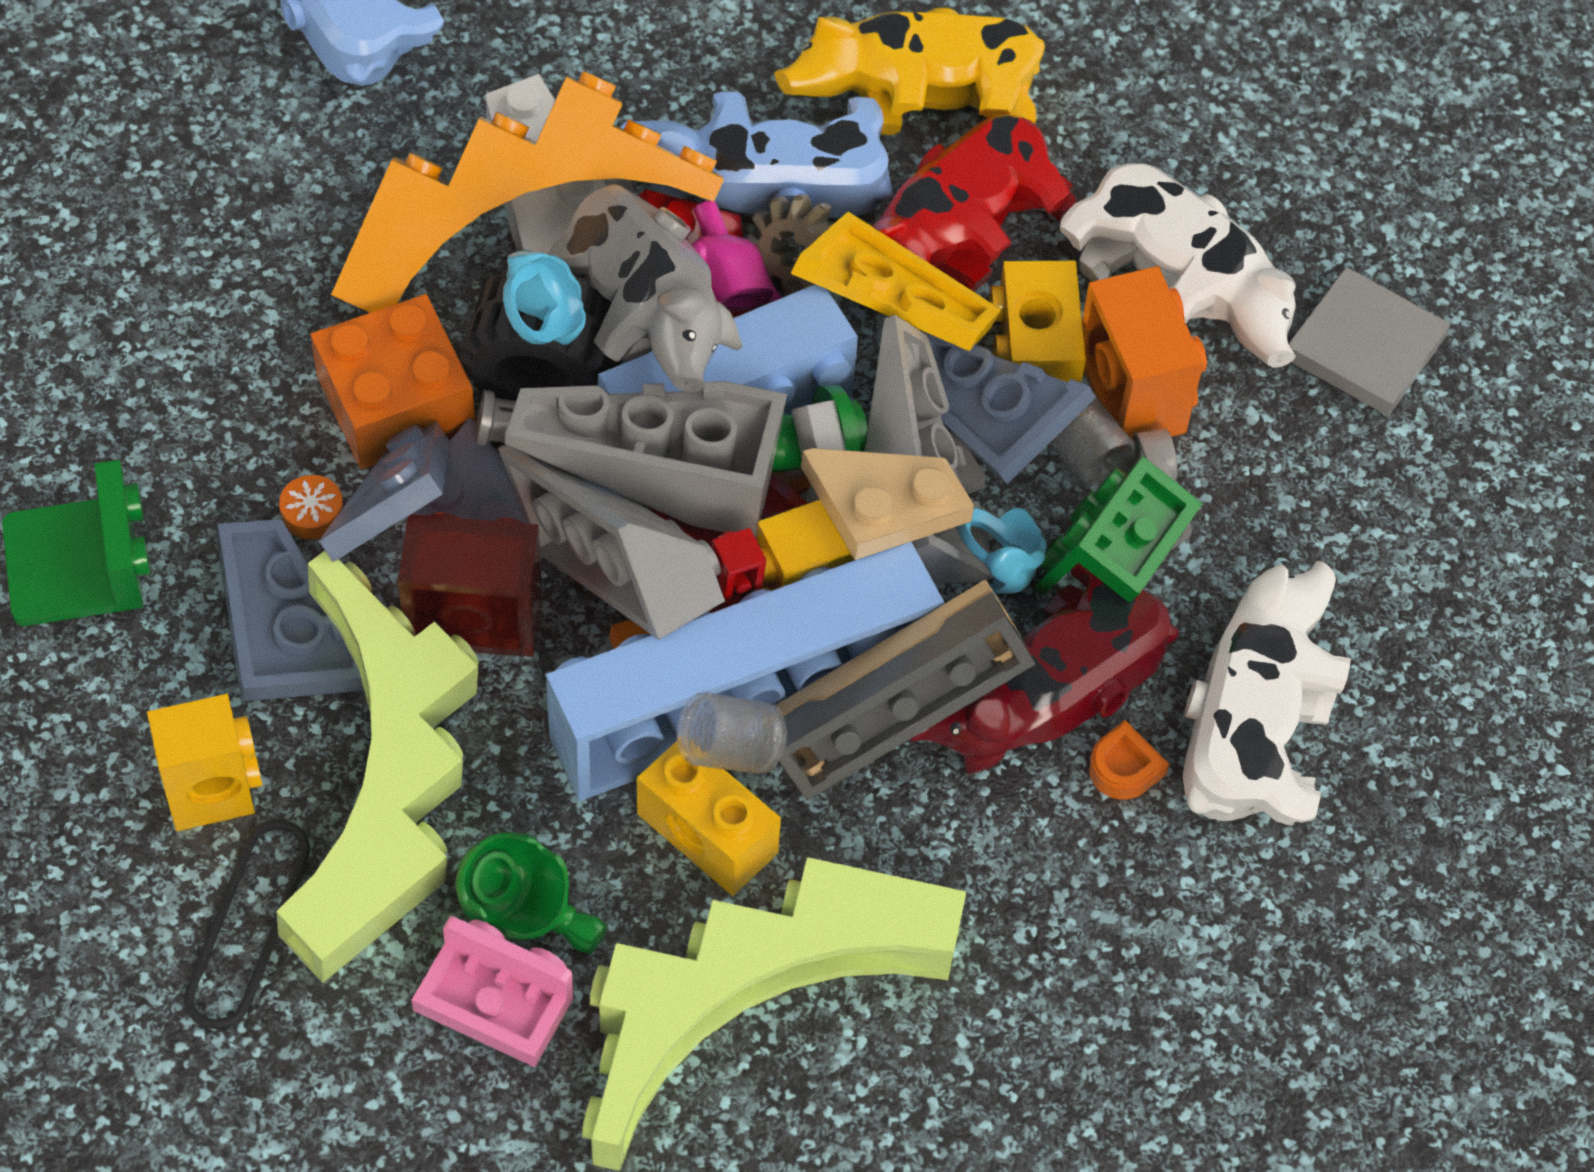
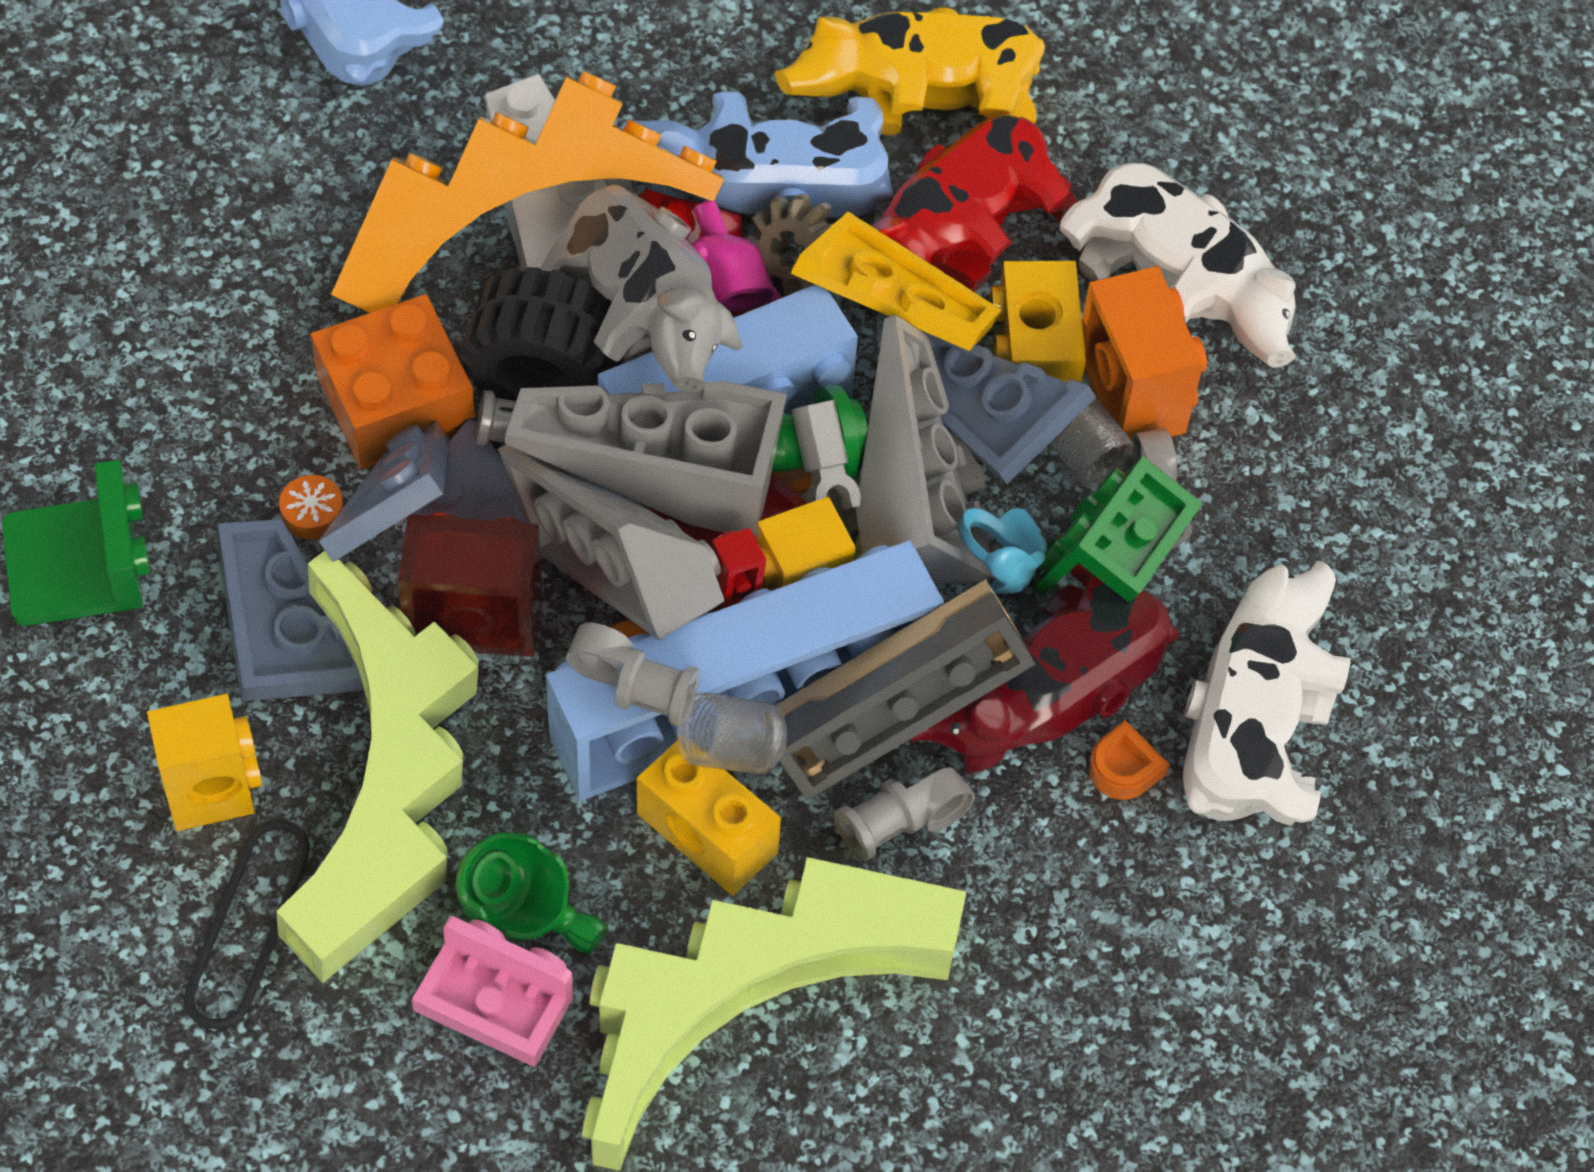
medium azure piece [503,250,586,345] -> none
tan wing [801,448,975,560] -> none
light grey tile [1288,267,1451,417] -> none
none -> light grey connector [566,623,700,727]
none -> light grey connector [834,767,975,862]

